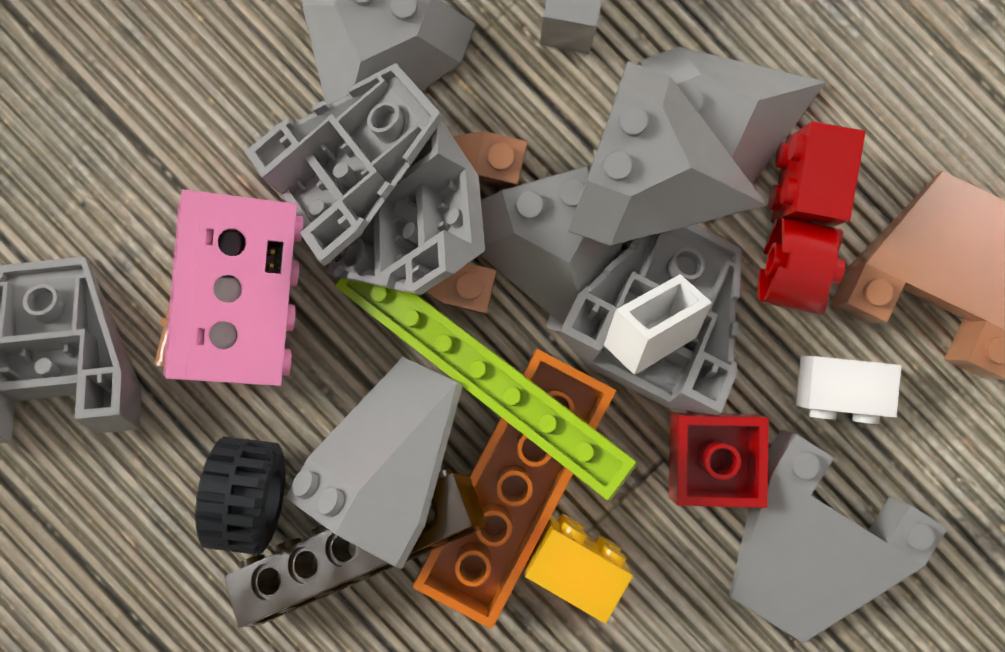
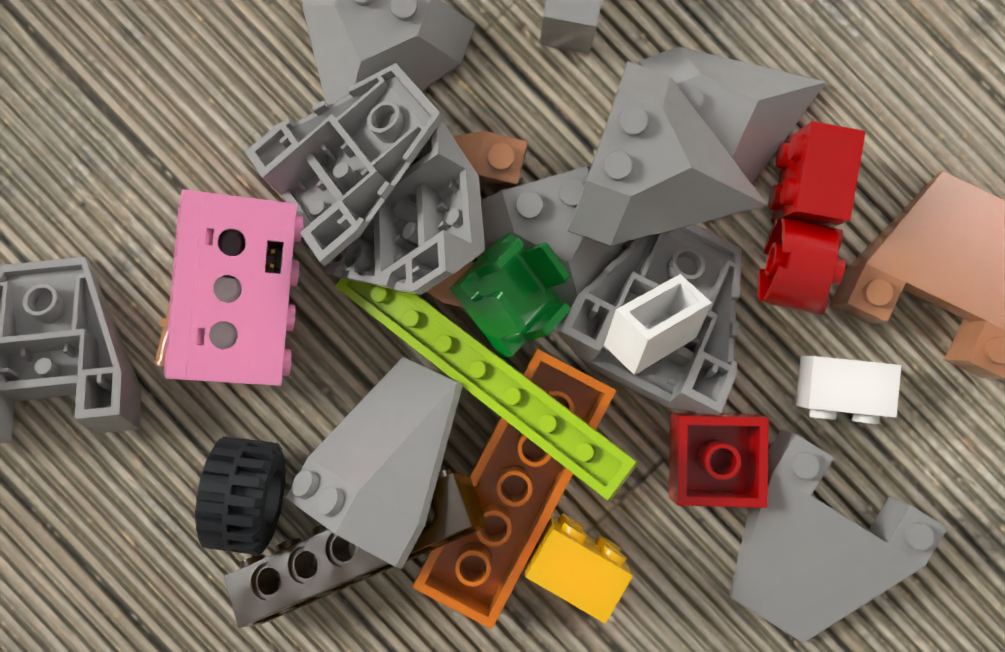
none -> green panel [449,232,571,358]

